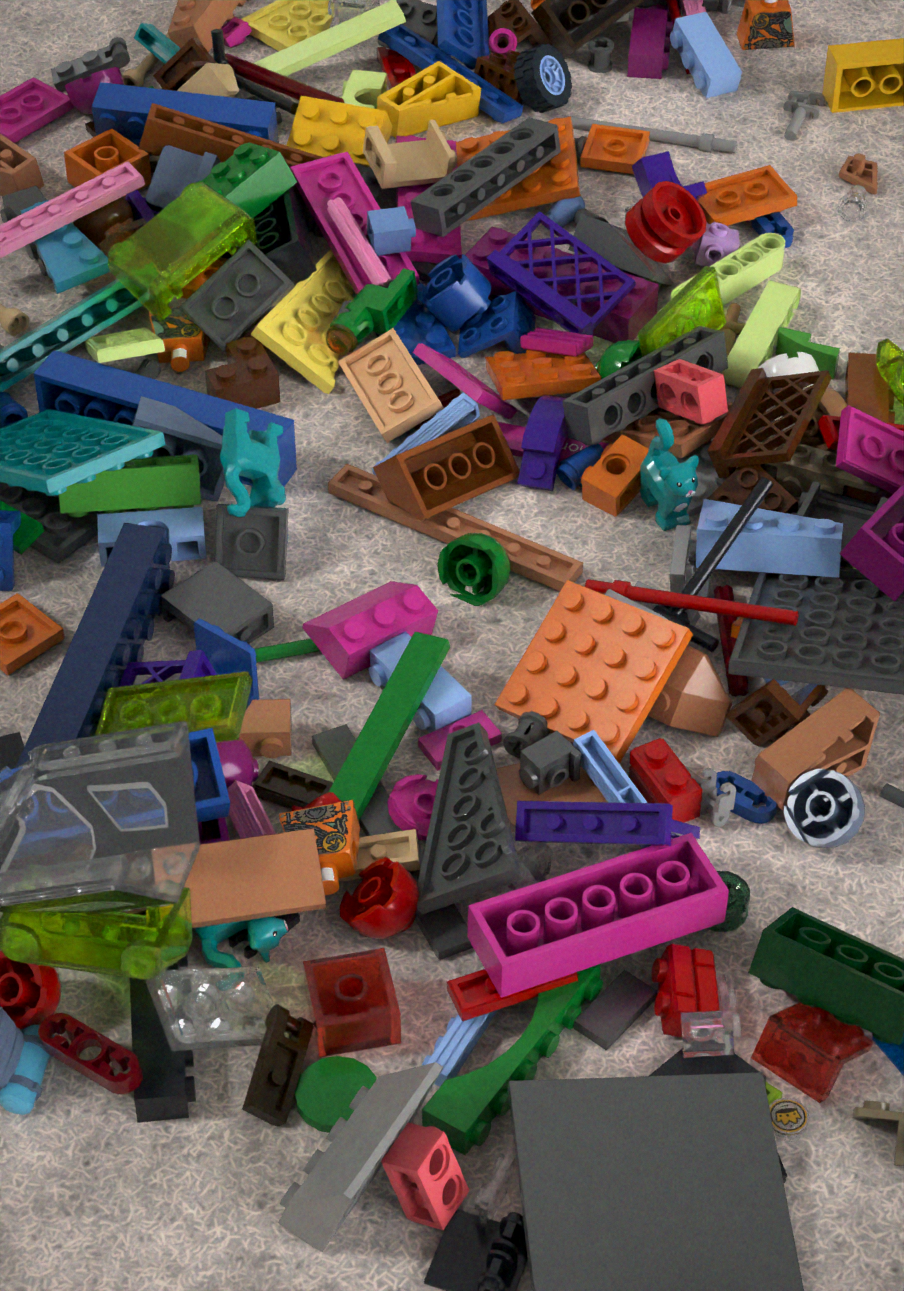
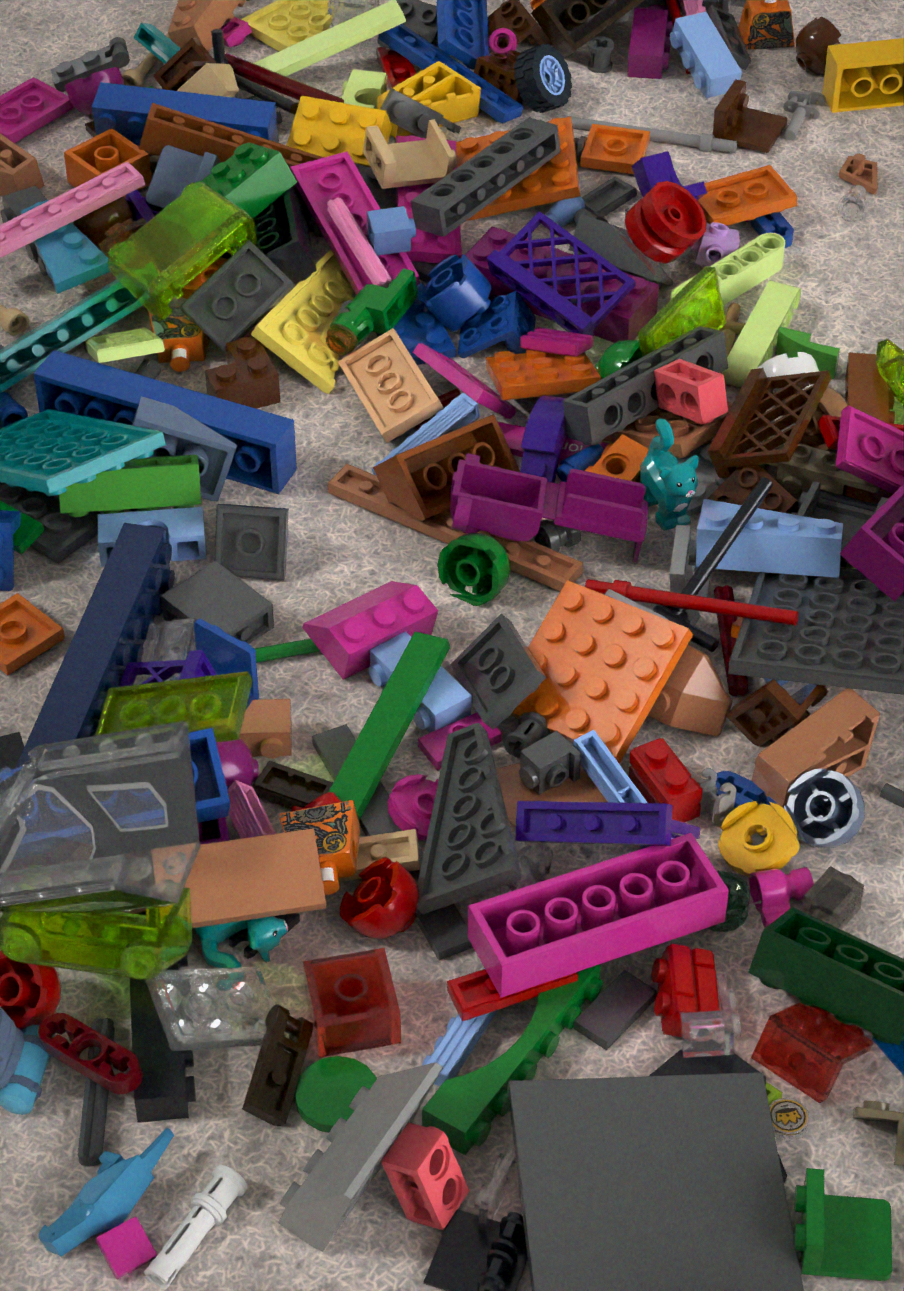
teal animal [220,408,286,517] -> none
none -> dark azure animal [39,1128,174,1257]
none -> dark grey axle [77,1018,115,1166]
none -> dark pink tile [96,1216,157,1279]
none -> clear plate [136,617,197,692]
none -> white pin [144,1165,248,1290]
none -> dark grey hinge [380,88,462,140]
none -> magenta piece [450,453,648,563]
none -> dark grey plate [450,613,546,730]
none -> dark grey wheel [534,520,581,552]
none -> dark grey tile [582,176,637,218]
none -> dark grey plate [706,5,752,70]
none -> reddish brown bracket [713,79,787,153]
none -> yellow plate [718,801,799,878]
none -> dark pink piece [749,867,814,928]
none -> green bracket [794,1168,892,1281]
none -> reddish brown cylinder [796,17,842,76]
none -> clear smoke brick [802,866,864,930]

